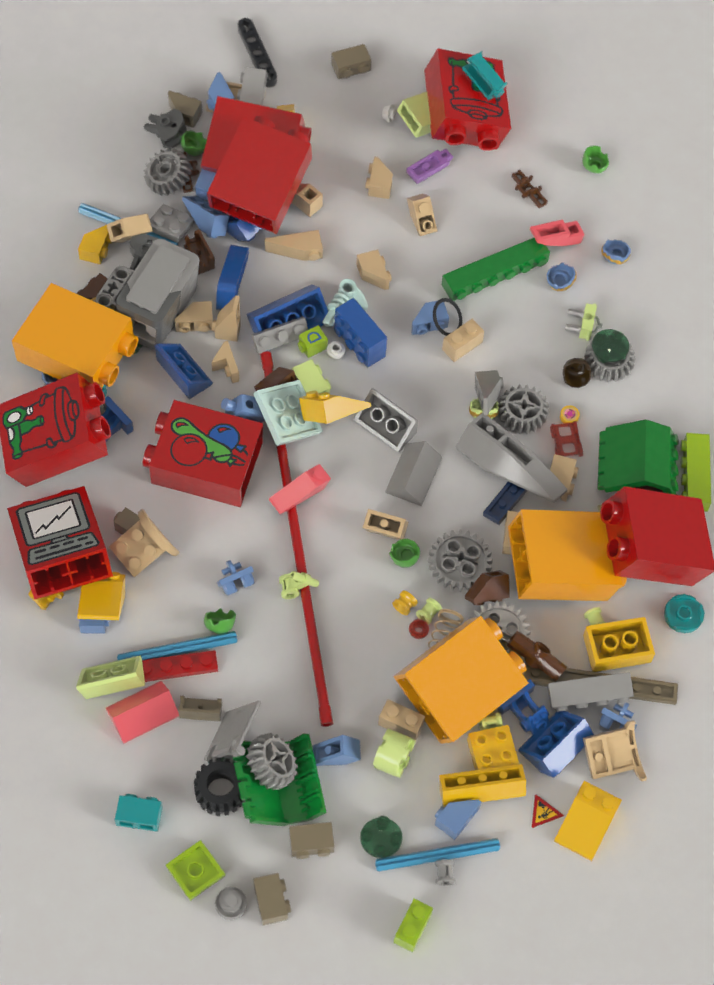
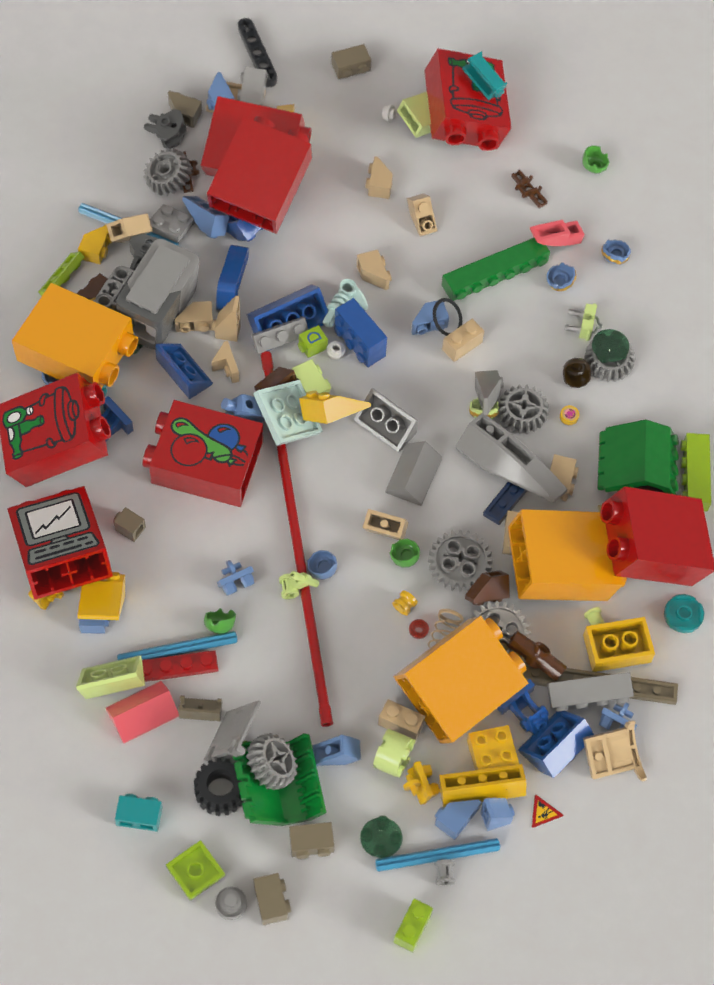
tan piece [109,509,179,577] -> none
bright green hair [181,131,207,156] -> none
reddish brown hinge [183,229,215,275] -> none
medium blue brick [195,169,216,200] -> none
tan slope [264,230,323,261] -> none
coral slope [269,464,331,515] -> none
tan slope [292,184,323,217] -> none
medium lavender hinge [406,149,453,184] -> none
yellowish green bush [416,598,442,624] -> none
yellowish green bush [479,712,503,730] -> none
clear red piece [550,421,583,457] -> none
yellow slope [554,781,622,861] -> none
none -> lime plate [38,252,84,296]
none -> medium blue hair [307,550,337,580]
none -> yellow hips [403,761,440,805]
none -> medium blue slope [480,798,515,831]

